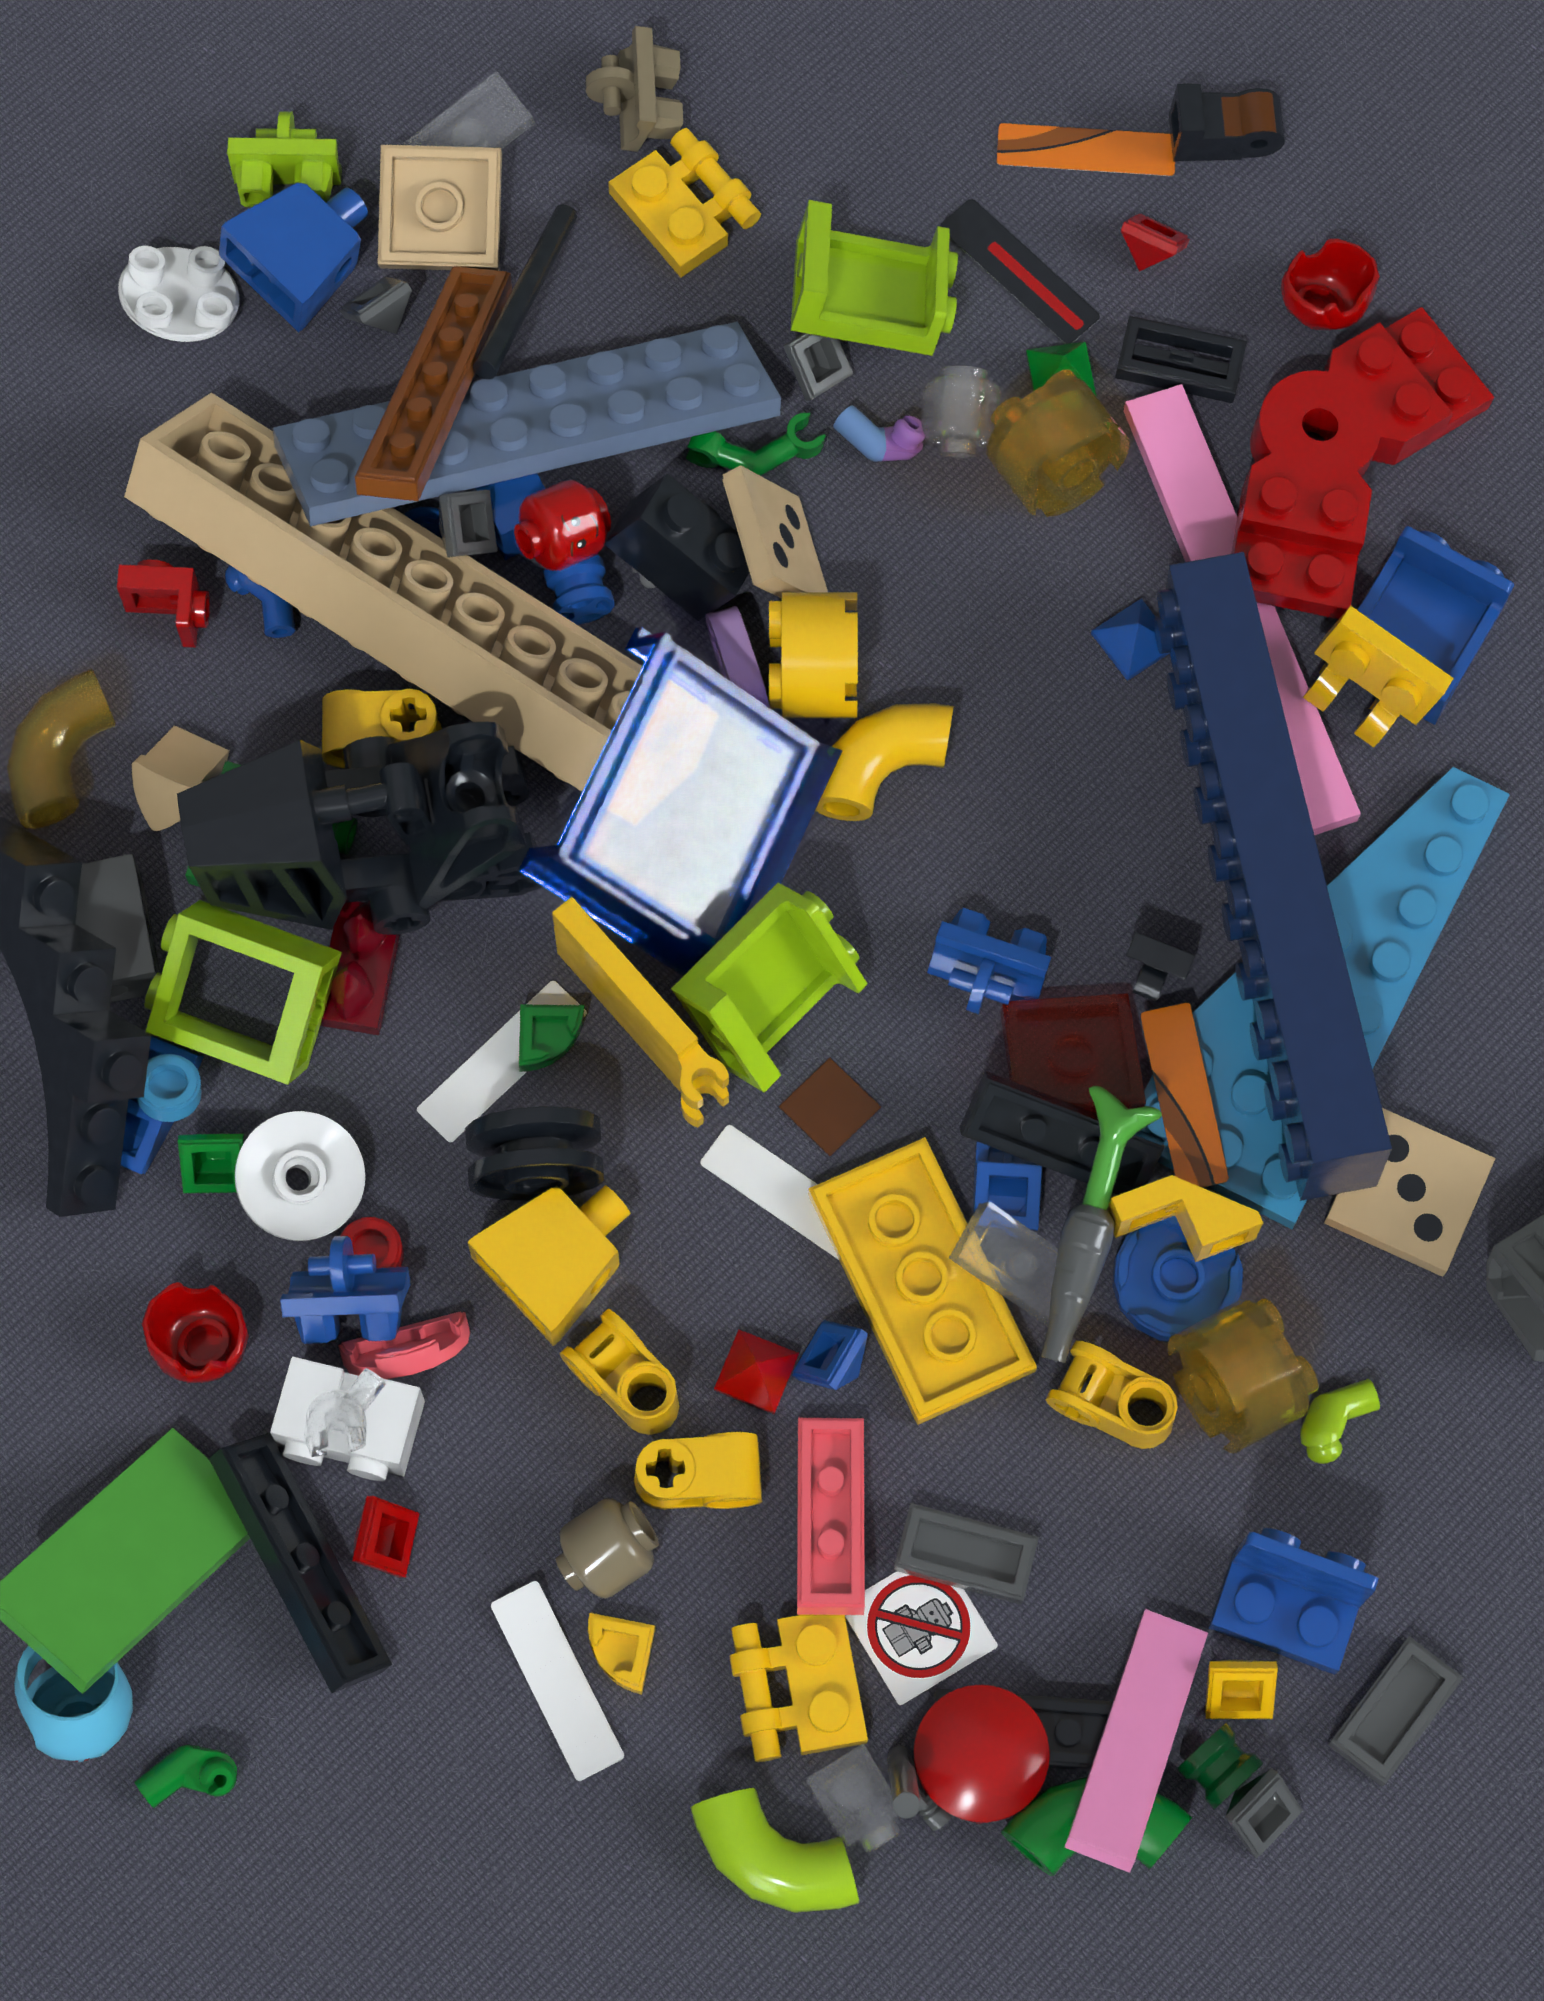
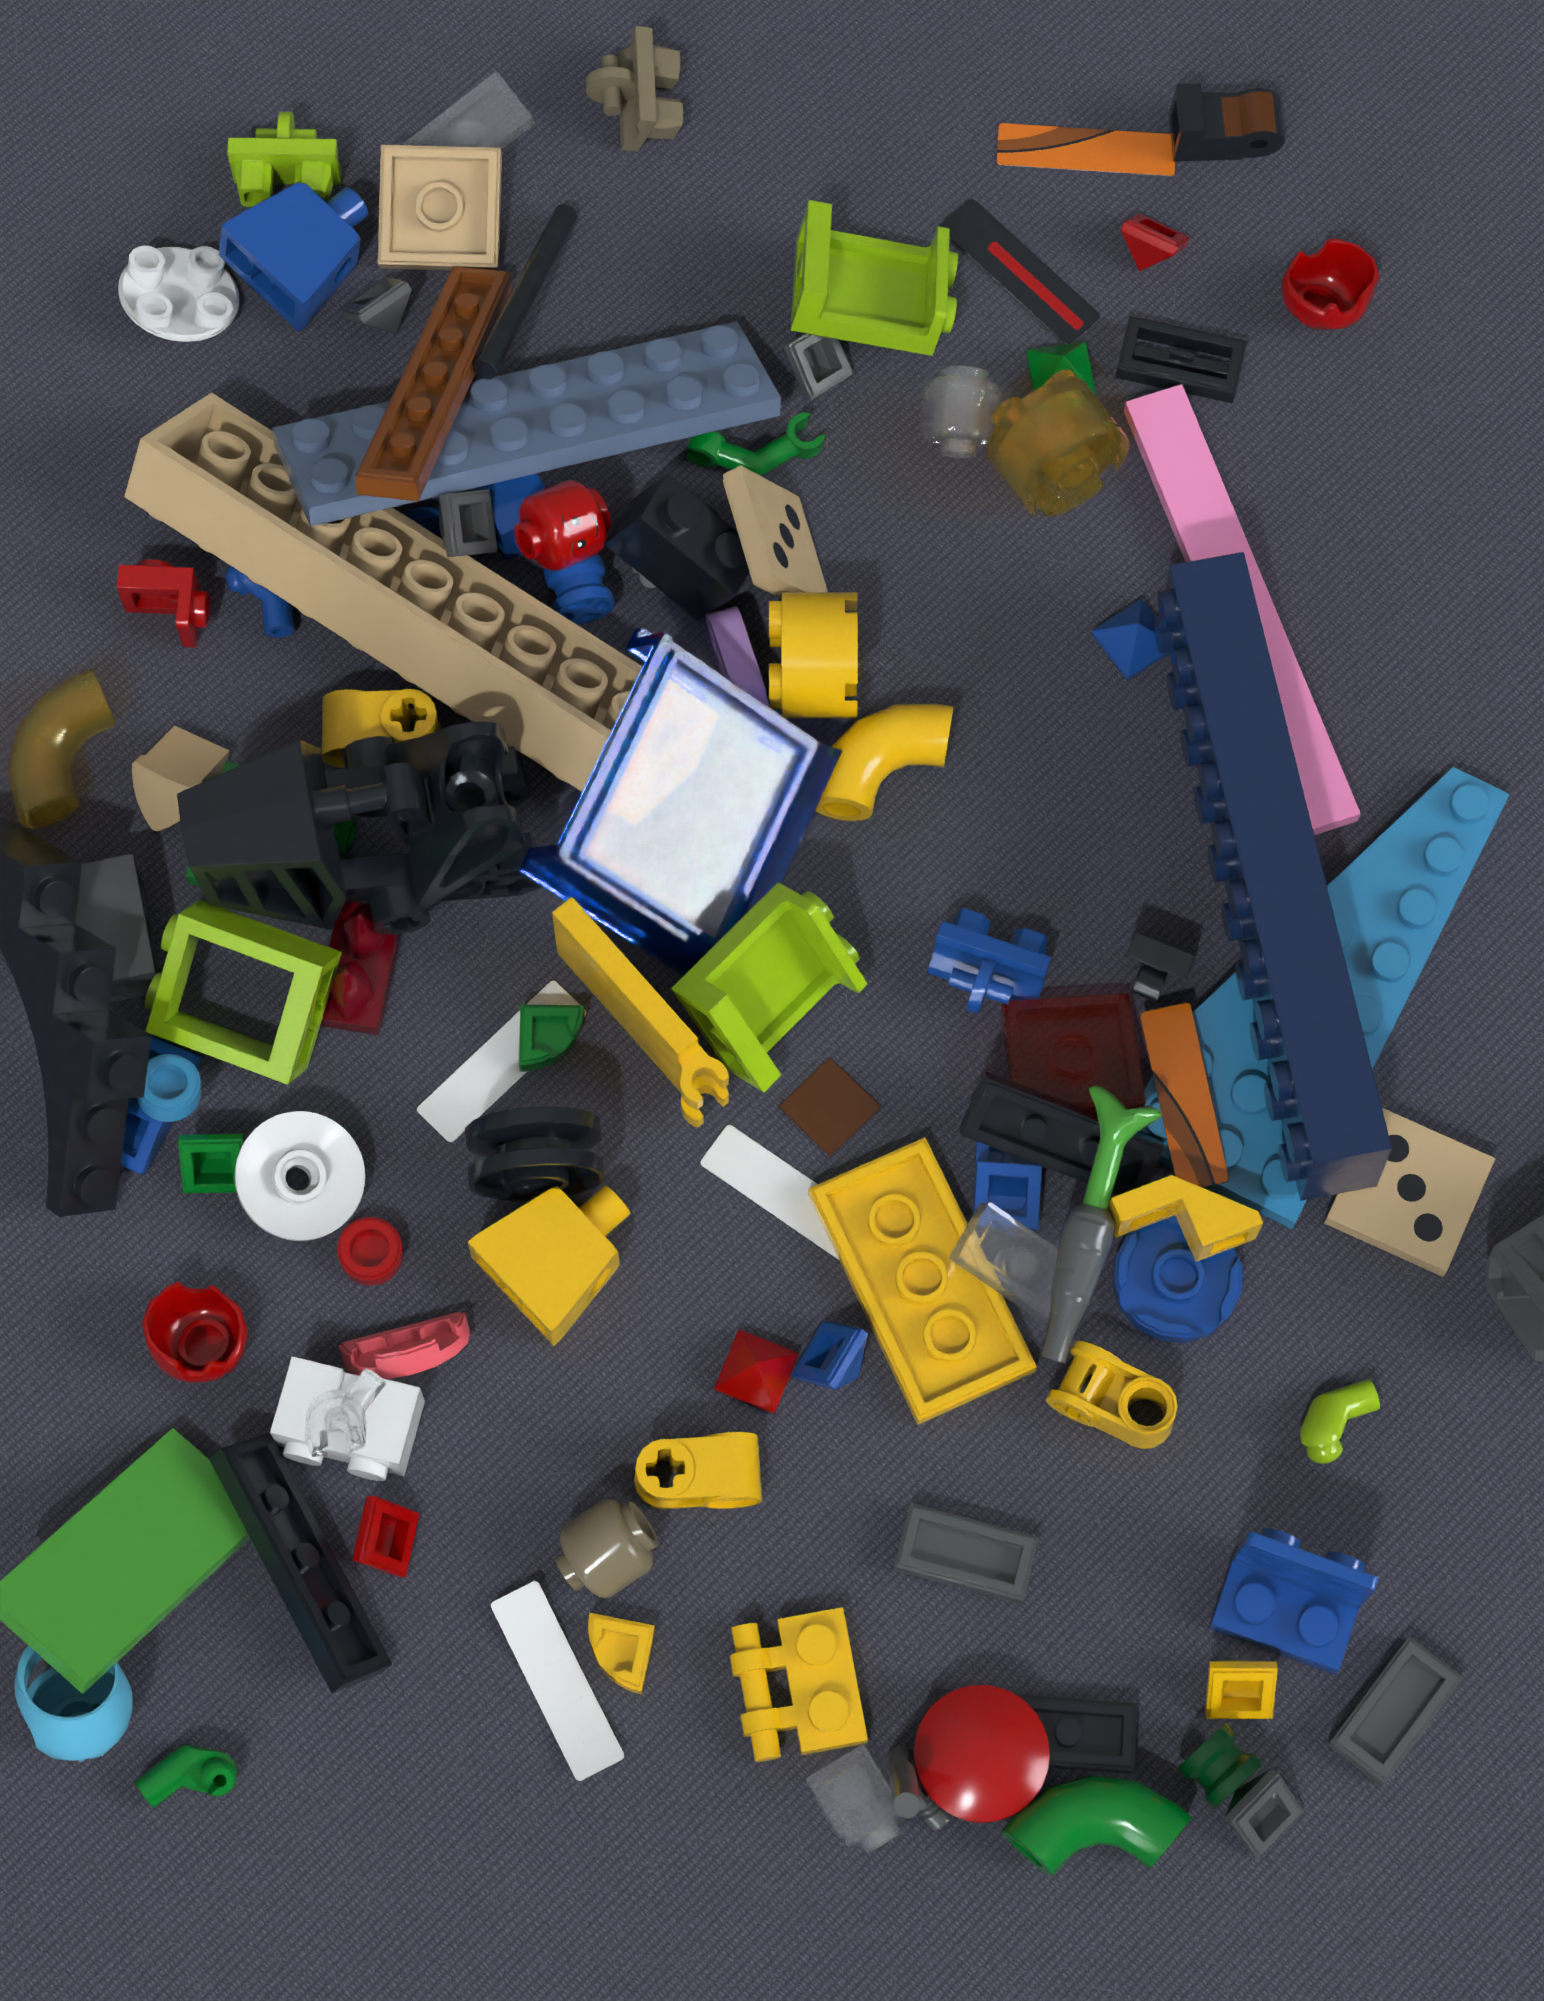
blue hips [280,1236,411,1344] -> none
yellow piece [560,1309,680,1435] -> none
yellow plate [608,128,761,278] -> none
lime cylinder [690,1788,859,1913] -> none
coral tile [797,1418,865,1615] -> none
arm [833,405,926,462] -> none
sticker [845,1572,998,1705] -> none
bright pink tile [1064,1609,1208,1873] -> none
clear yellow brick [1167,1298,1319,1454] -> none
red plate [1231,307,1494,619] -> none
yellow plate [1303,605,1454,748] -> none
blue panel [1358,526,1514,725] -> none

